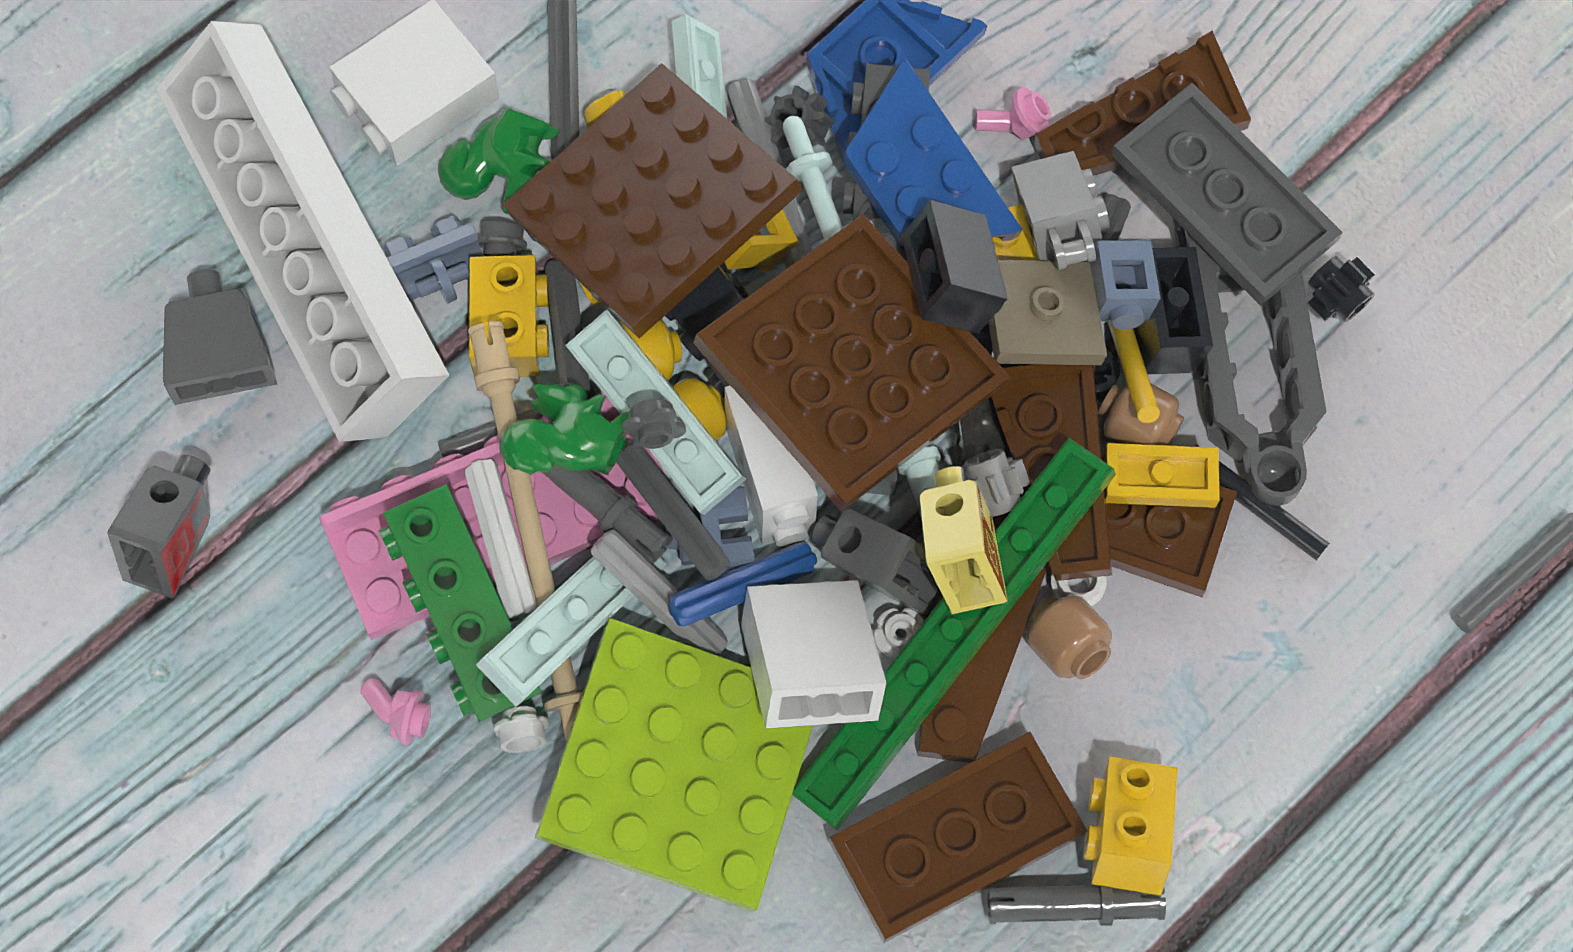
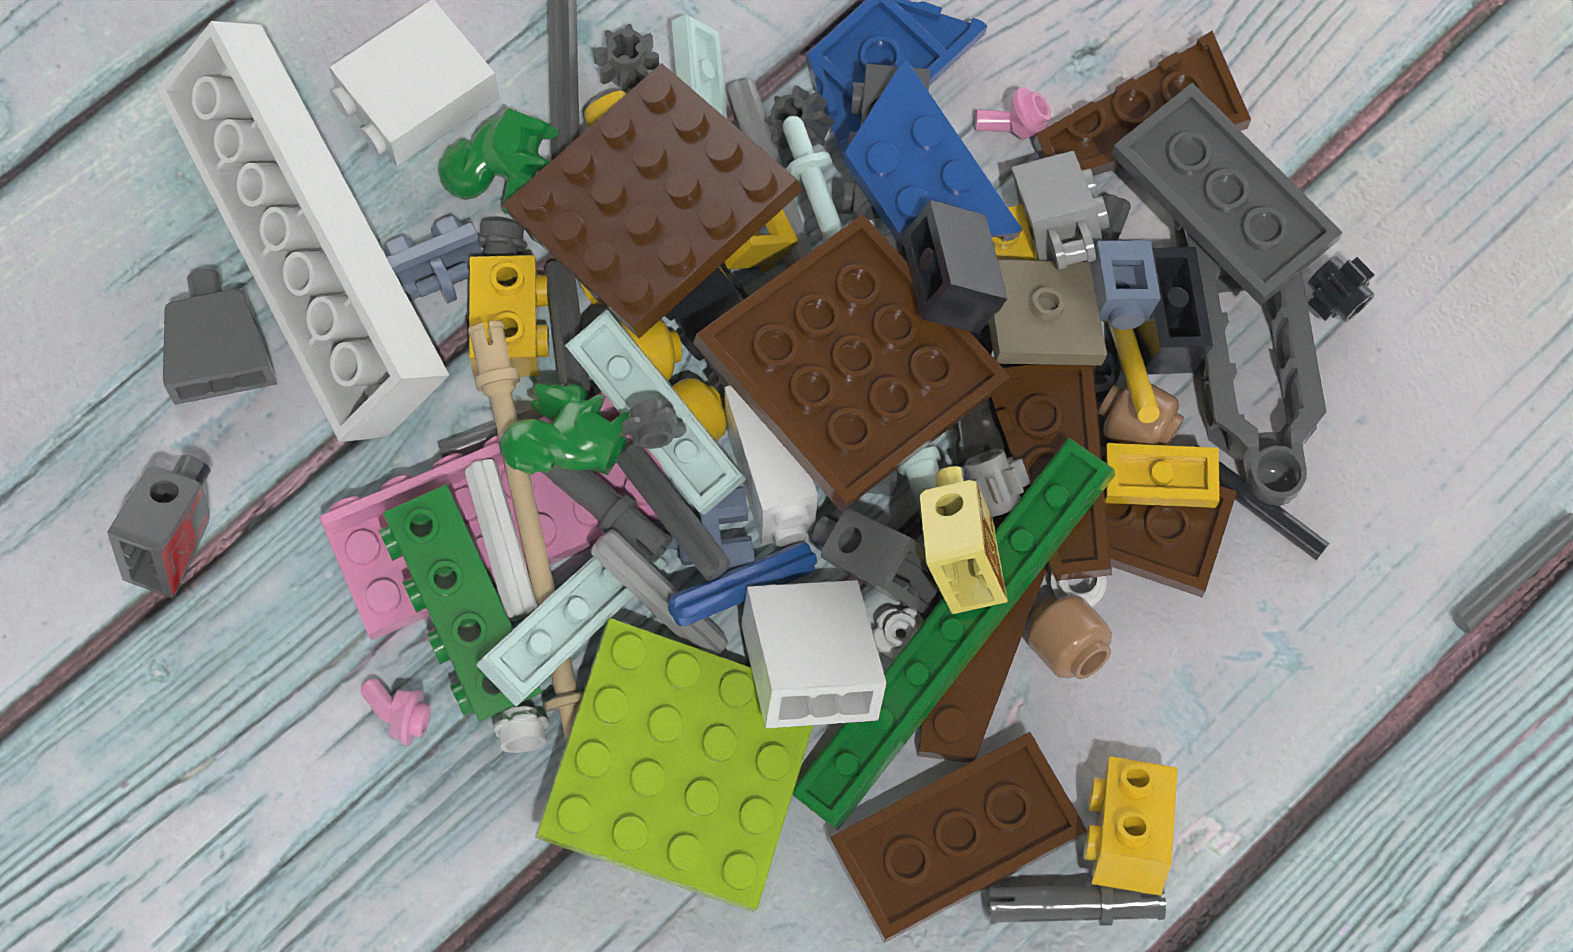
none -> dark grey gear [594,24,660,93]

